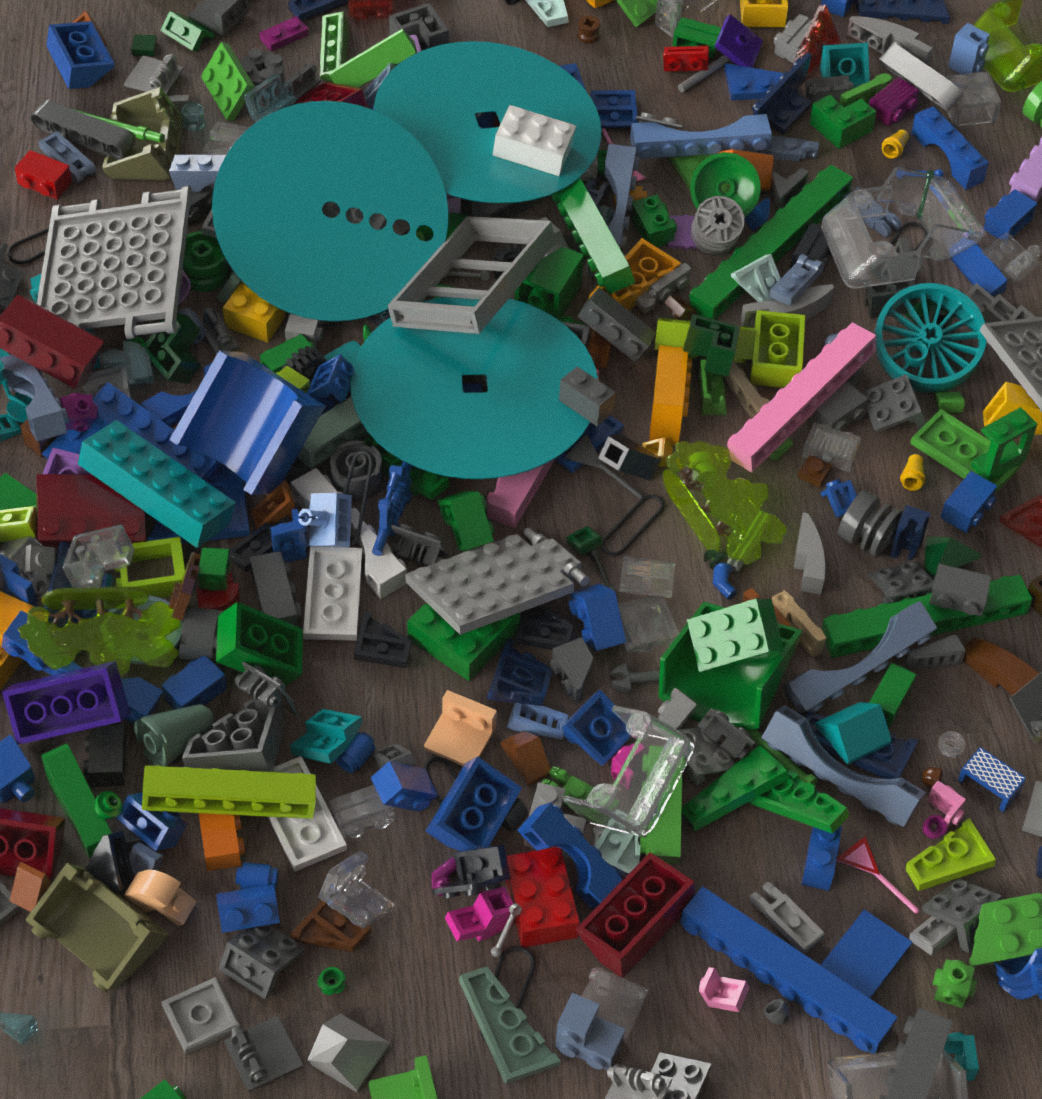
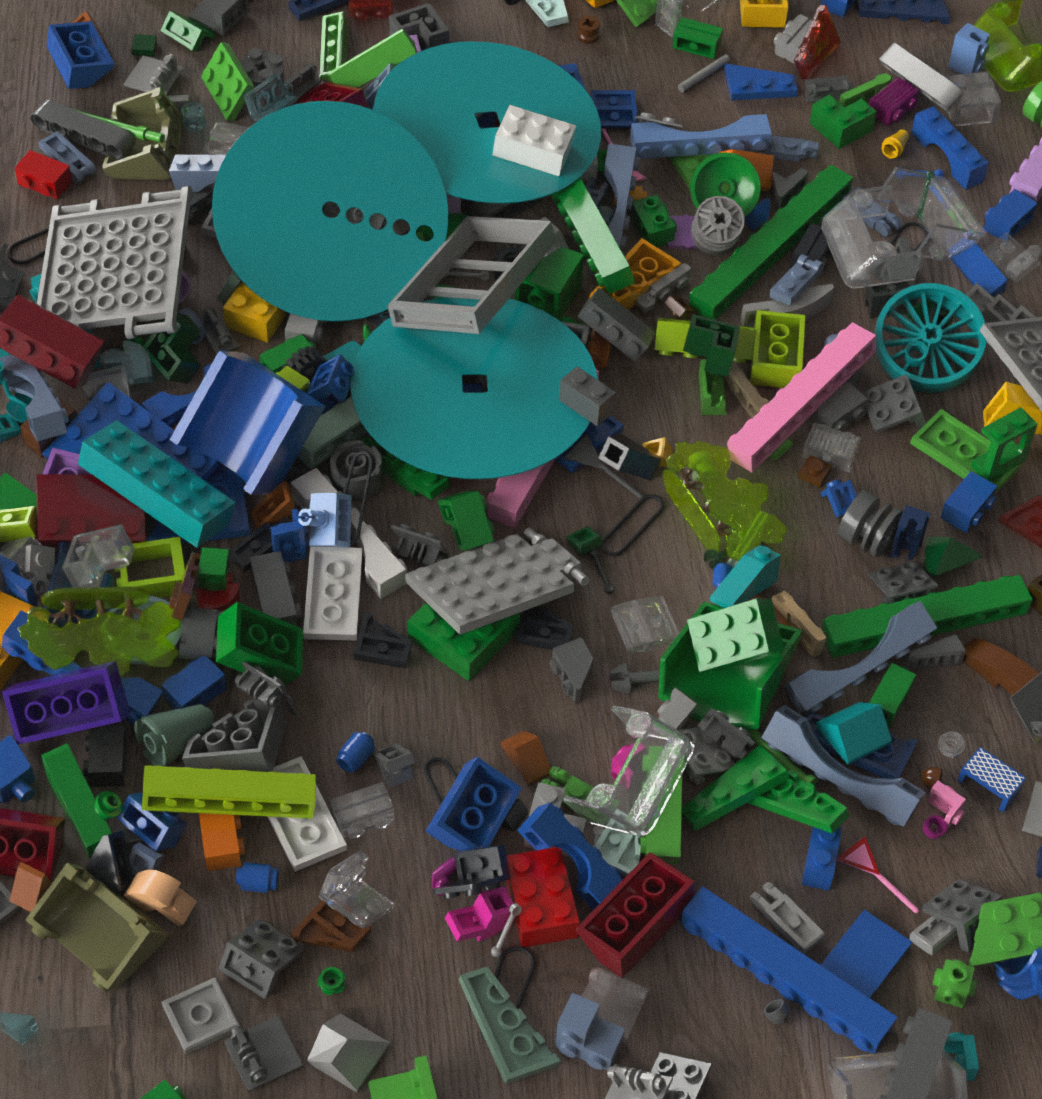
magenta brick [60,393,98,432] -> none
green wheel [182,231,230,293] -> none
blue brick [216,884,280,933] -> none
magenta plate [259,16,309,52] -> none
teal slope [289,709,363,764] -> none
blue brick [371,761,438,812] -> none
blue bar [372,461,412,556] -> none
light nougat bracket [424,690,497,766] -> none
dark blue wing [486,638,553,706] -> none
light blue slope [507,703,569,740] -> none
blue slope [562,690,638,766] -> none
blue brick [569,583,626,651] -> none
clear brick [619,556,676,598] -> none
light orange wedge [649,345,692,446] -> none
red bracket [663,46,709,72] -> none
bright pink bracket [699,967,750,1012] -> none
dark purple plate [714,14,763,68] -> none
light aqua wing [731,254,781,302] -> none
dark blue bracket [752,52,811,135] -> none
light grey slope [793,512,825,594] -> none
teal slope [820,42,870,89] -> none
light grey slope [847,16,933,65] -> none
yellow cone [900,454,926,491] -> none
lime wing [906,818,996,891] -> none
dark grey brick [929,564,991,616] -> none
bright green slope [935,392,965,413] -> none
none -> teal slope [710,545,781,608]

